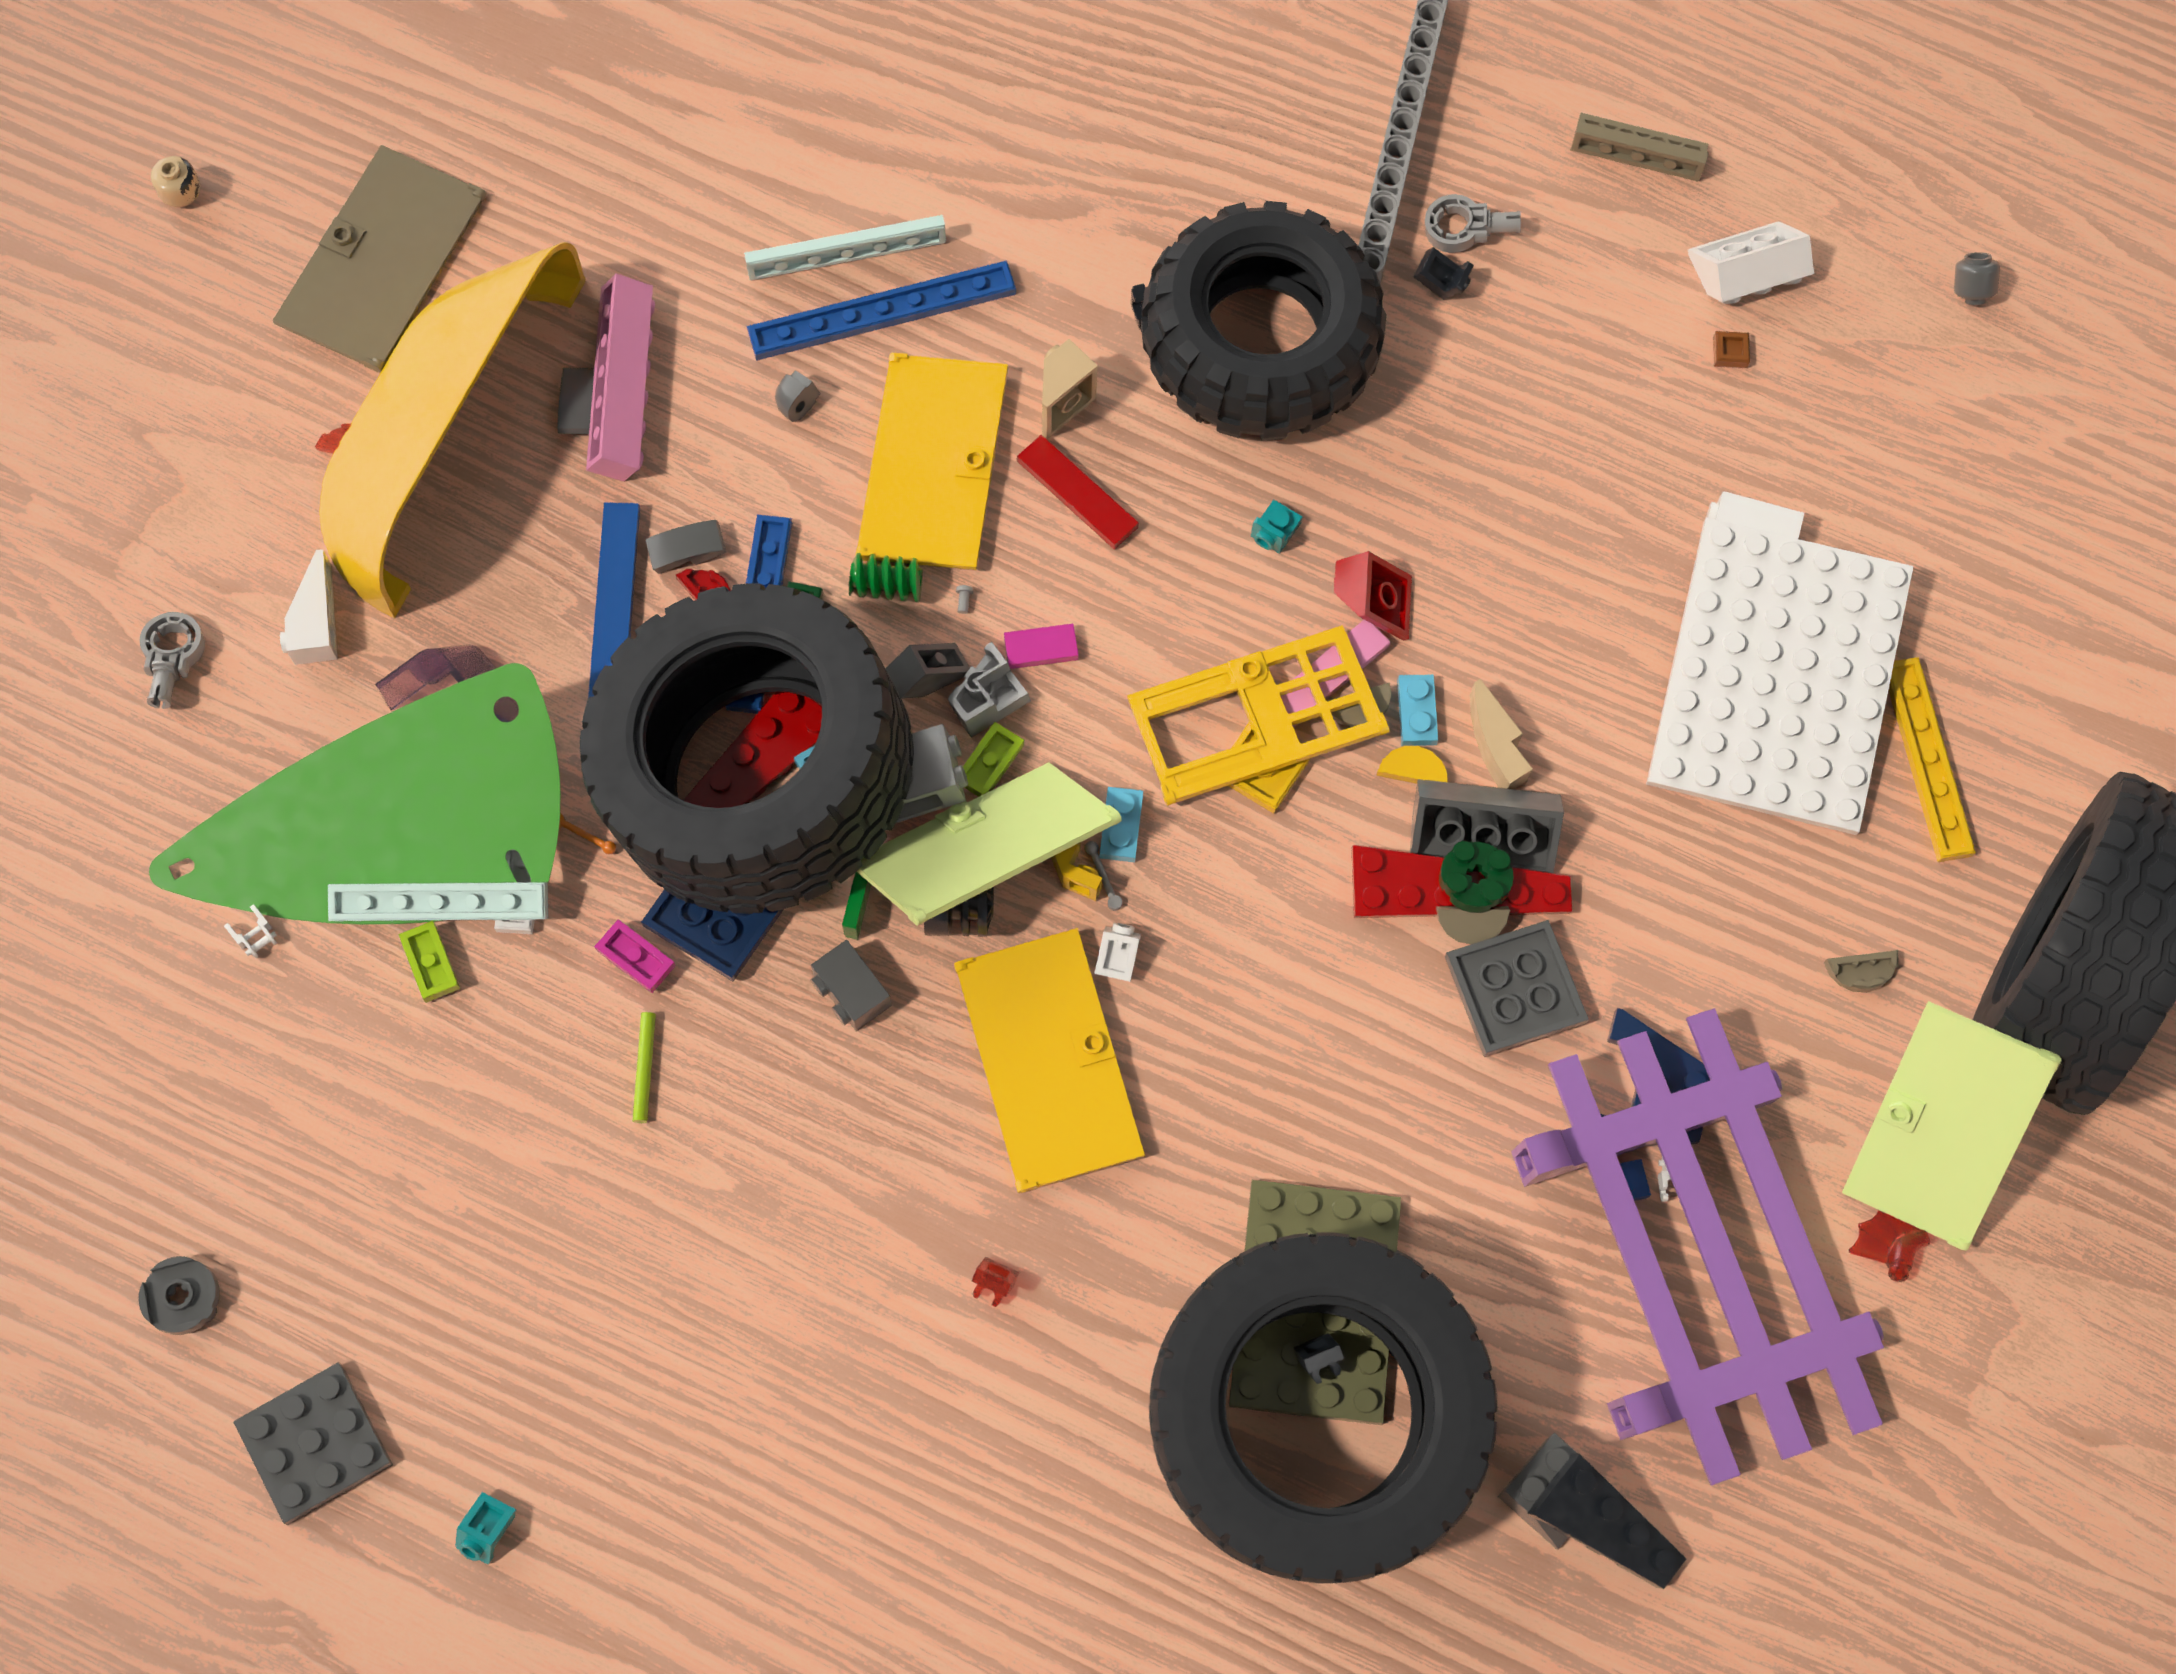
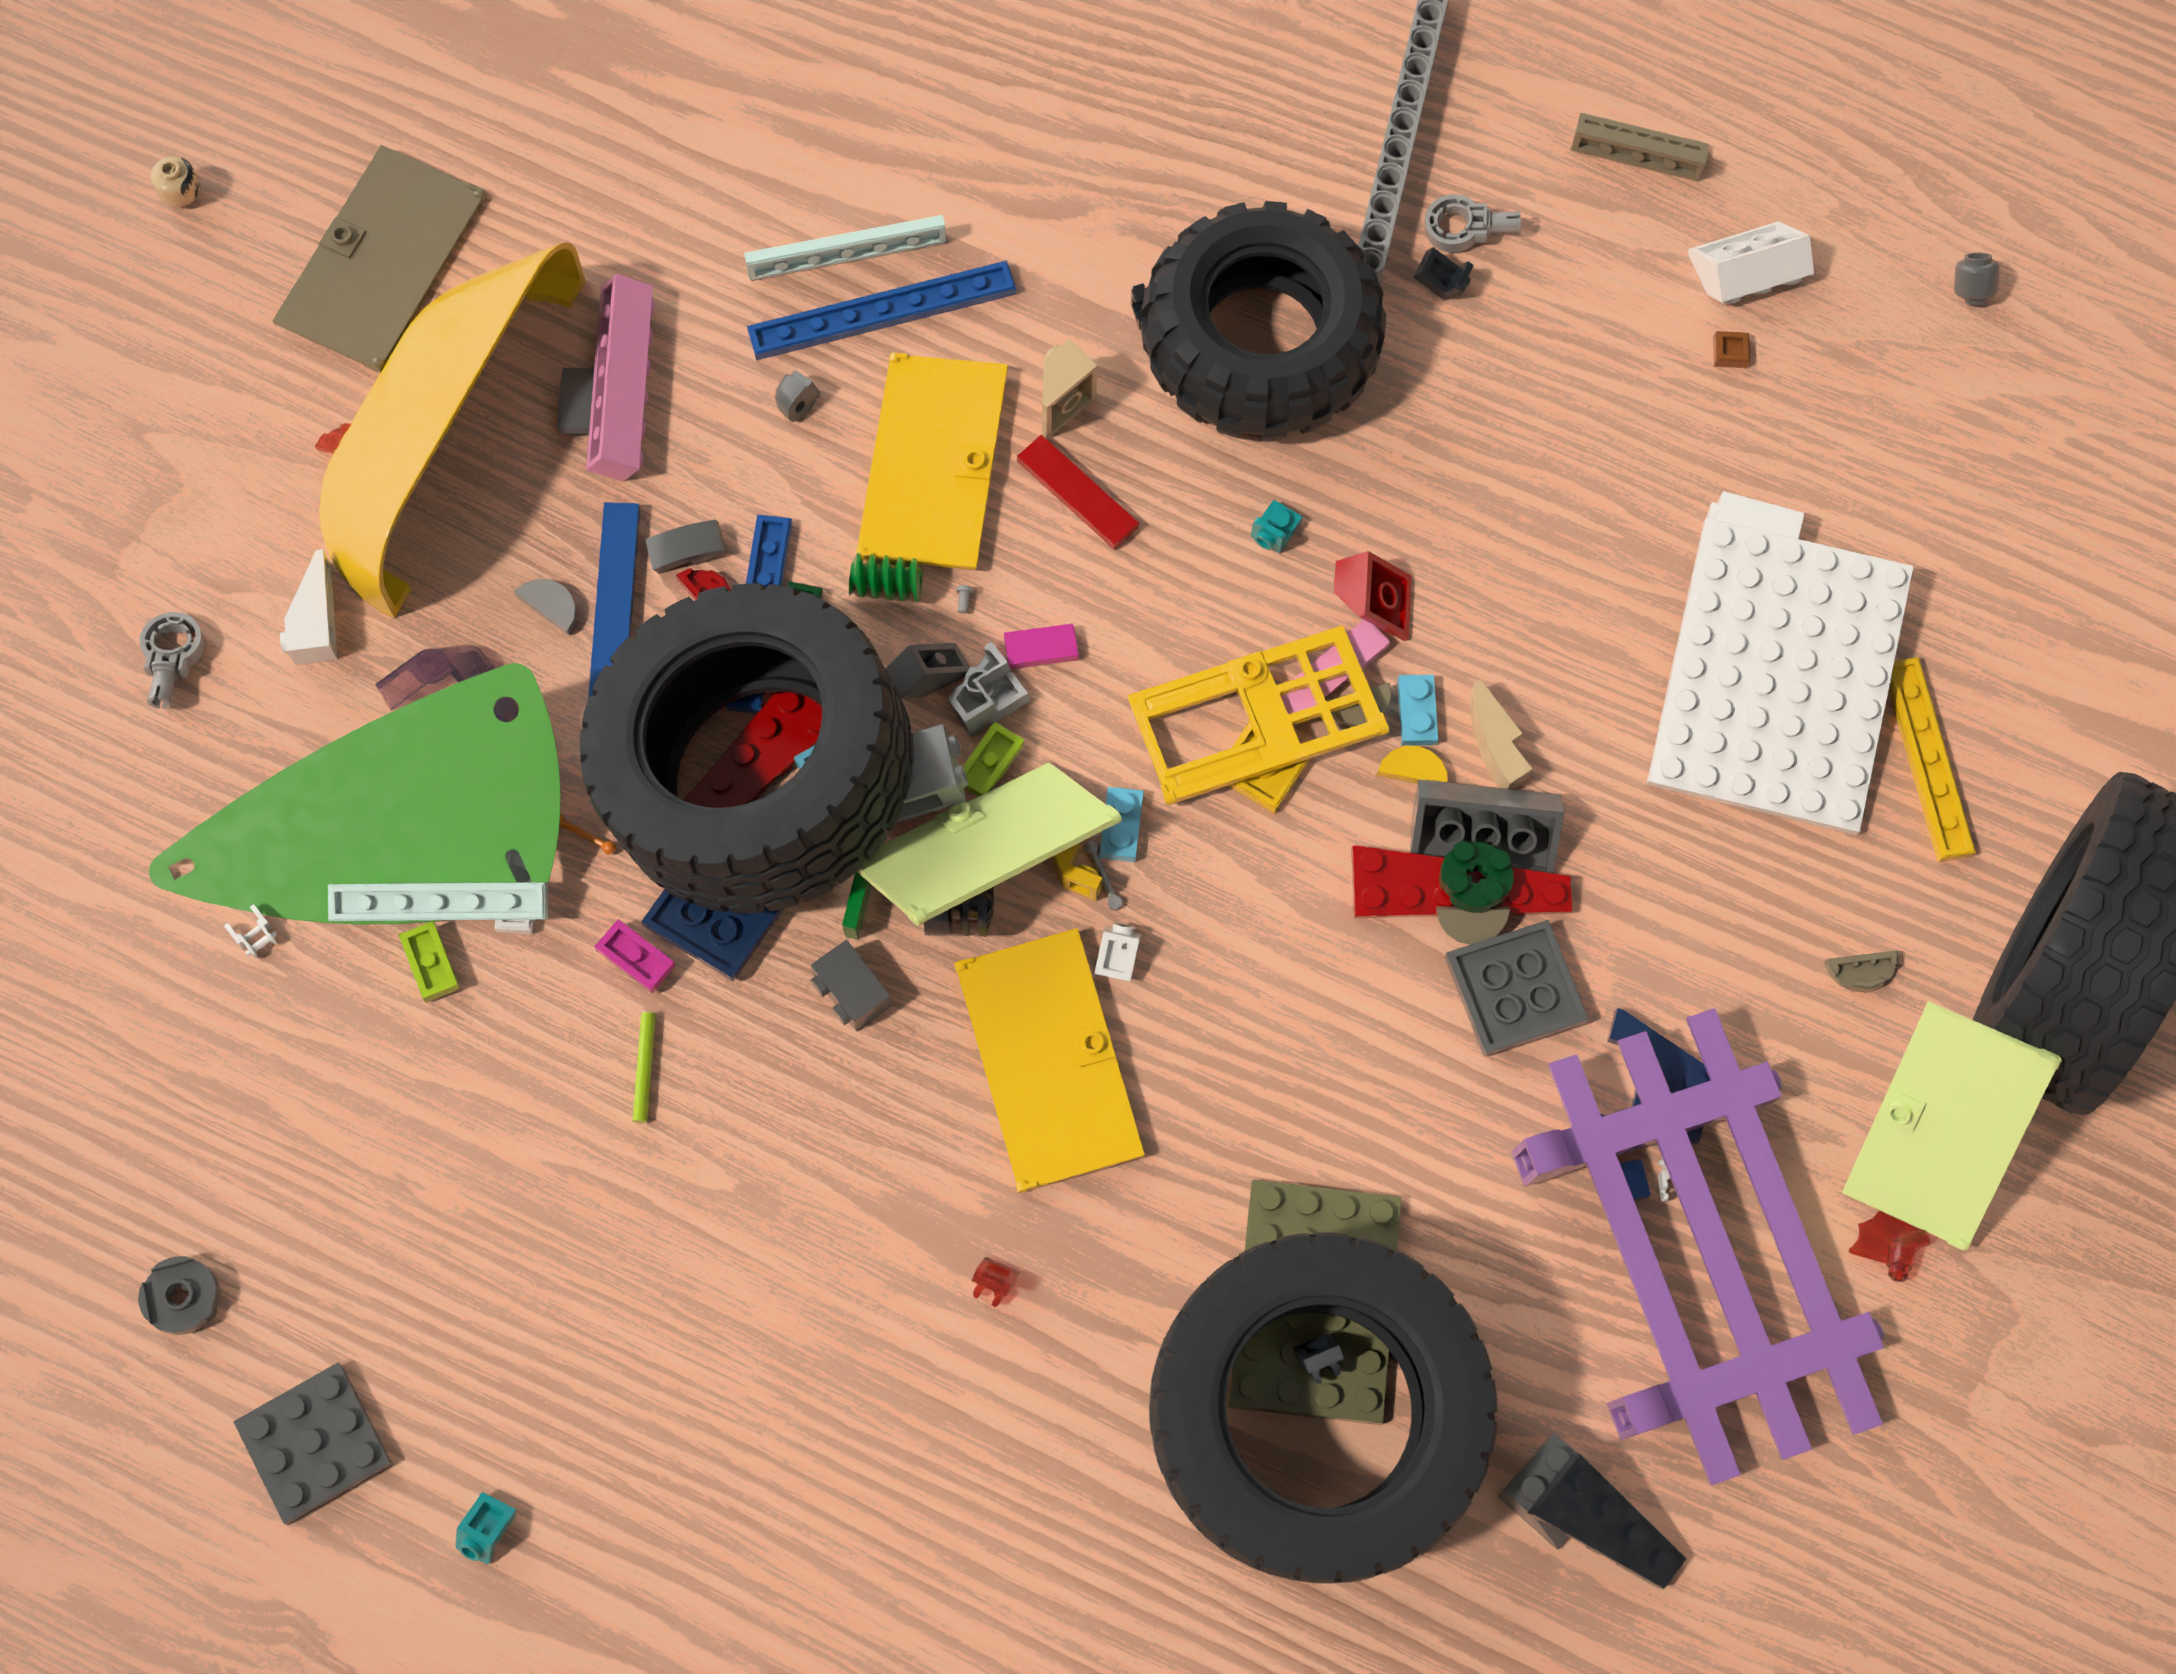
none -> light grey tile [514,579,576,635]

